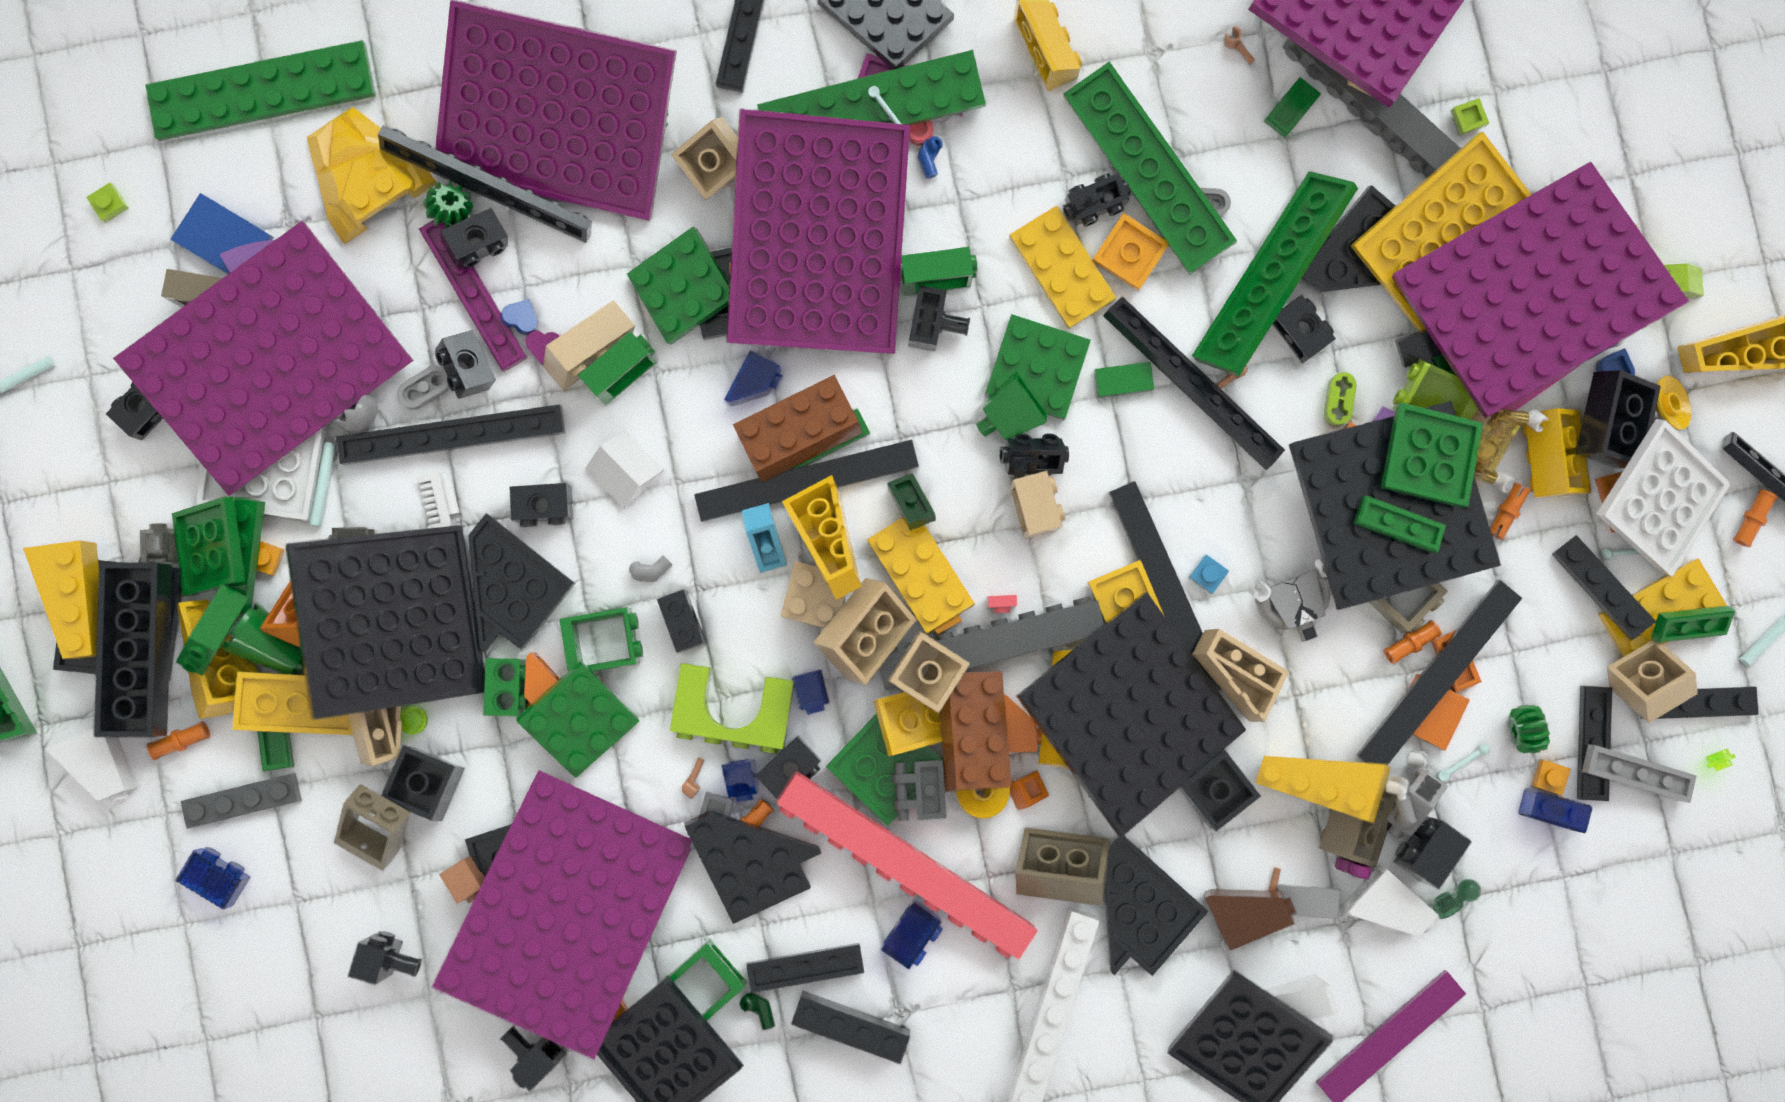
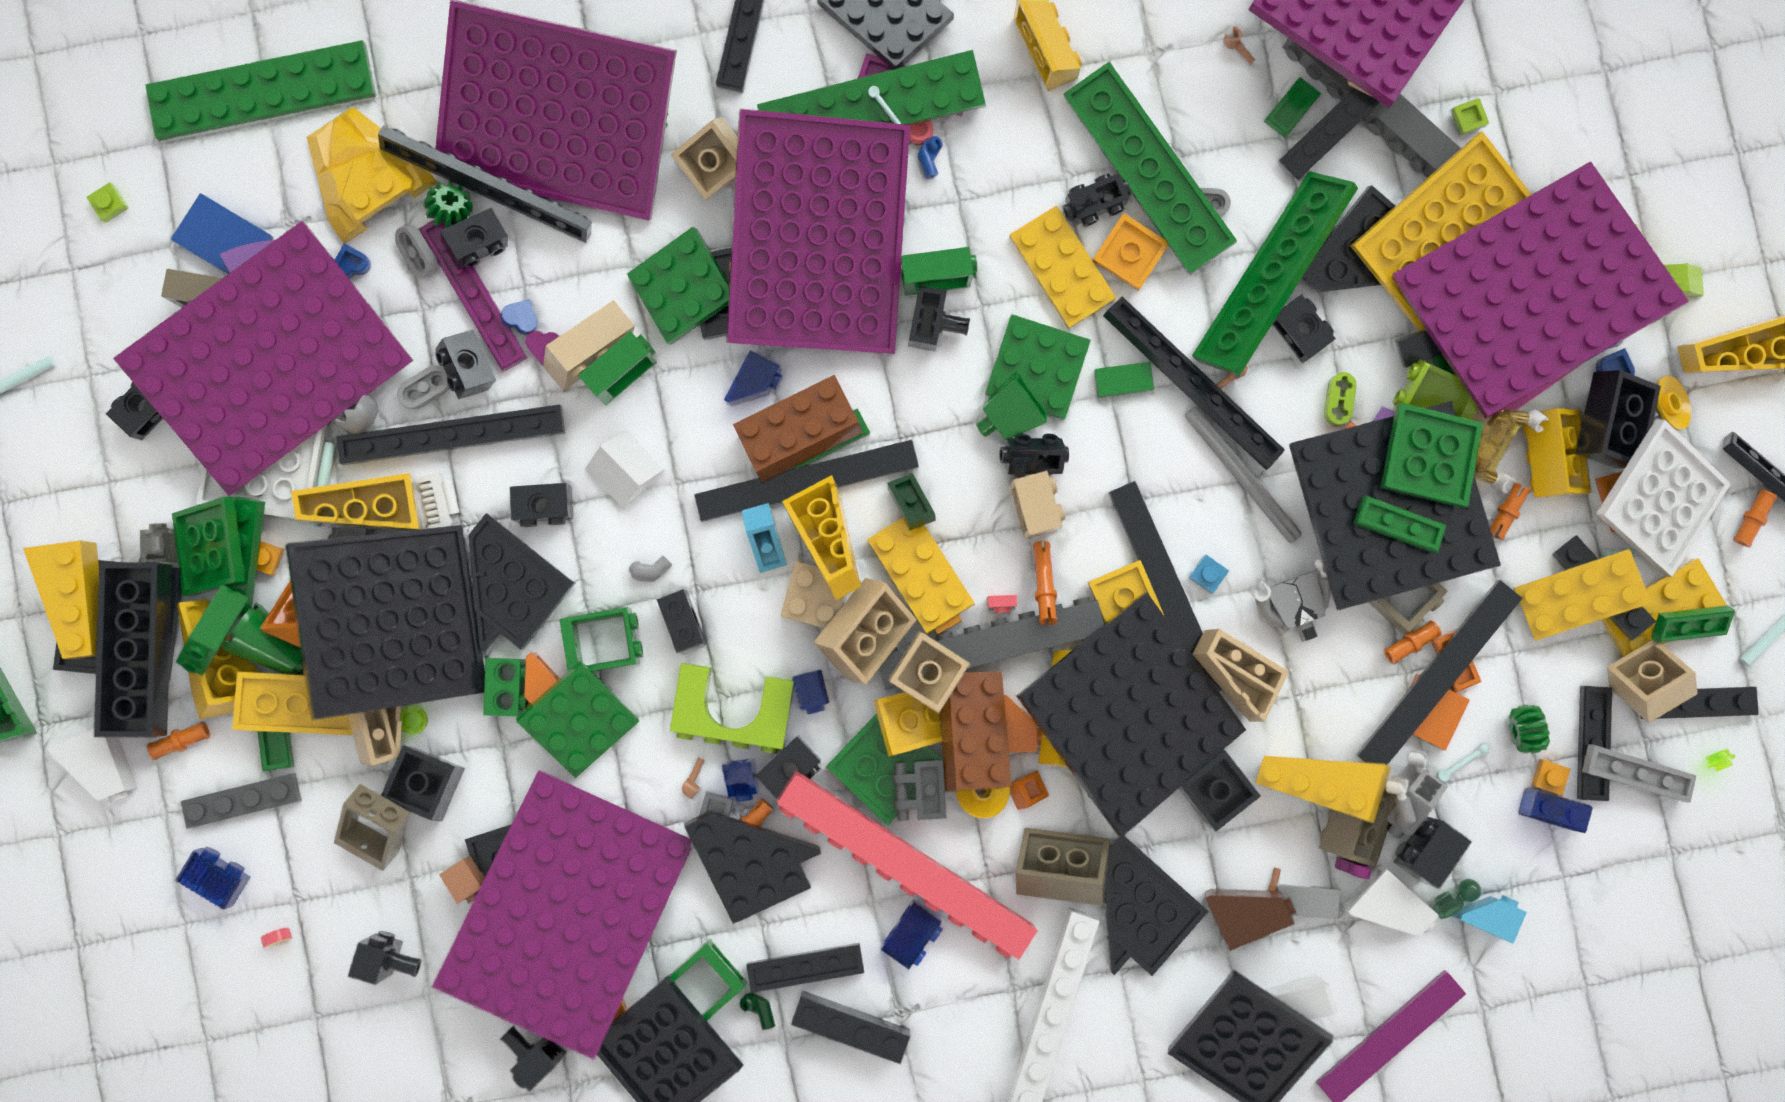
none -> coral tile [260,927,292,948]
none -> yellow wedge [291,473,421,530]
none -> blue tile [335,243,371,279]
none -> light grey plate [395,225,438,278]
none -> orange pin [1033,541,1058,625]
none -> light grey axle [1185,407,1302,543]
none -> black tile [1279,88,1380,180]
none -> medium azure slope [1451,895,1527,944]
none -> yellow plate [1514,549,1651,641]

